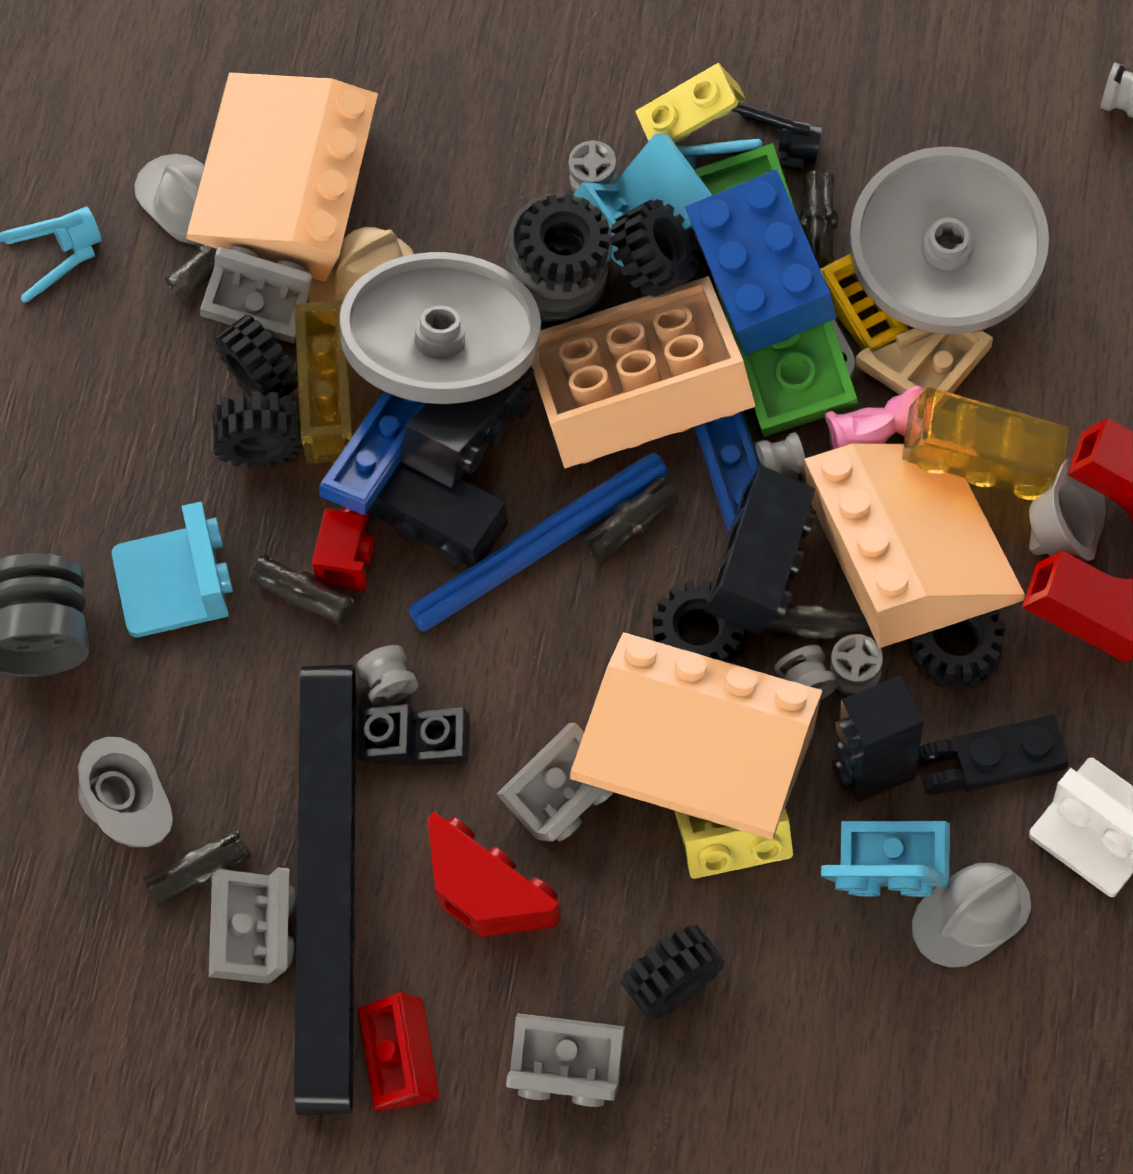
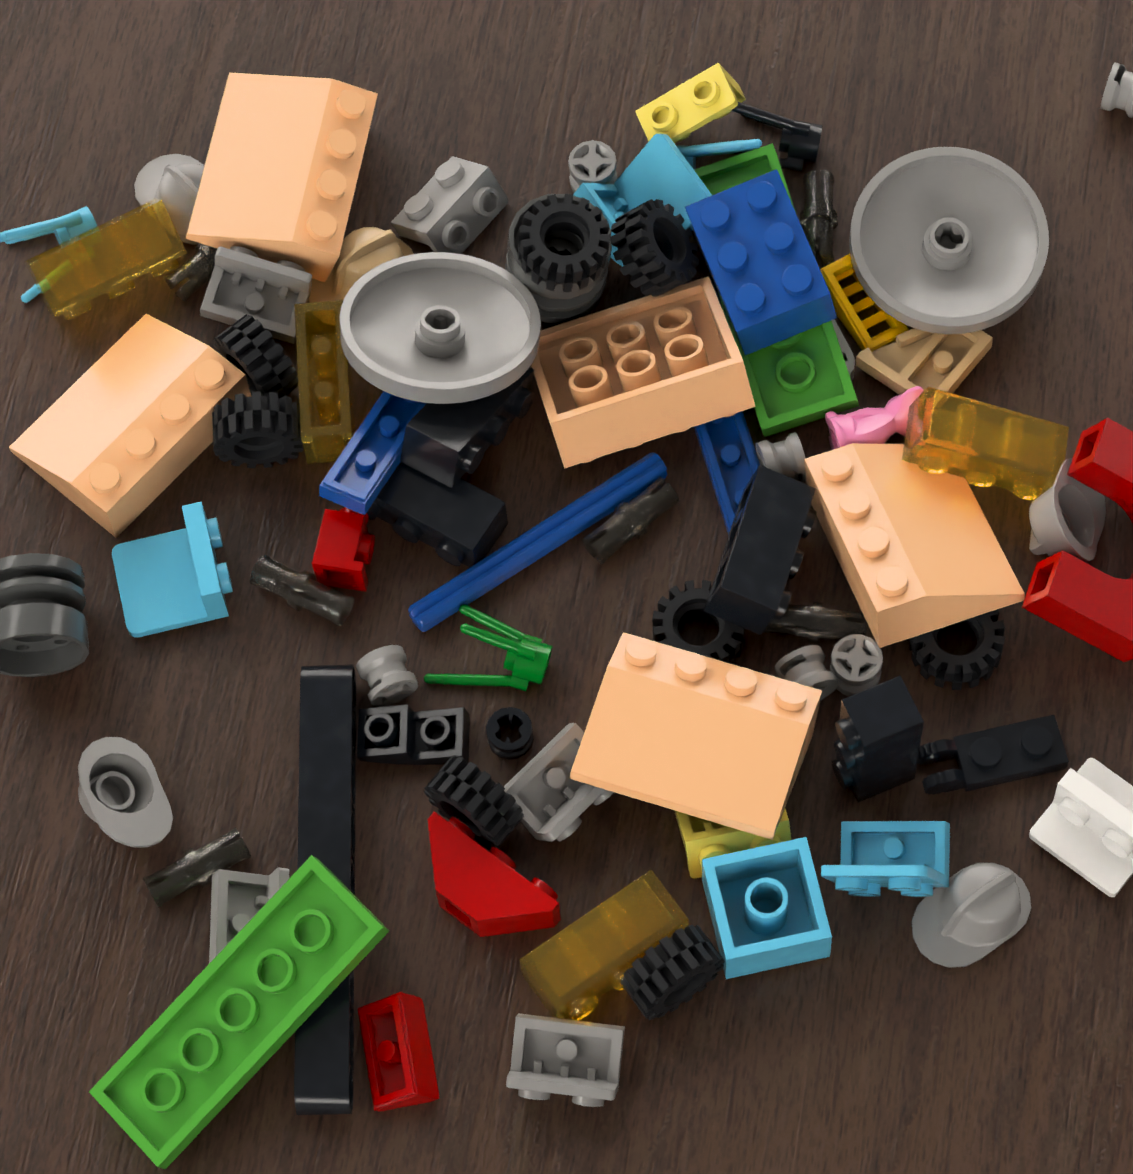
none -> light nougat slope [9,314,252,538]
none -> clear yellow brick [24,198,187,320]
none -> bright green plate [89,855,389,1169]
none -> light grey bracket [391,156,509,254]
none -> green plant [424,604,553,691]
none -> black tyre [424,755,524,849]
none -> black bush [486,707,534,760]
none -> clear yellow brick [520,870,689,1021]
none -> medium azure brick [702,837,832,979]

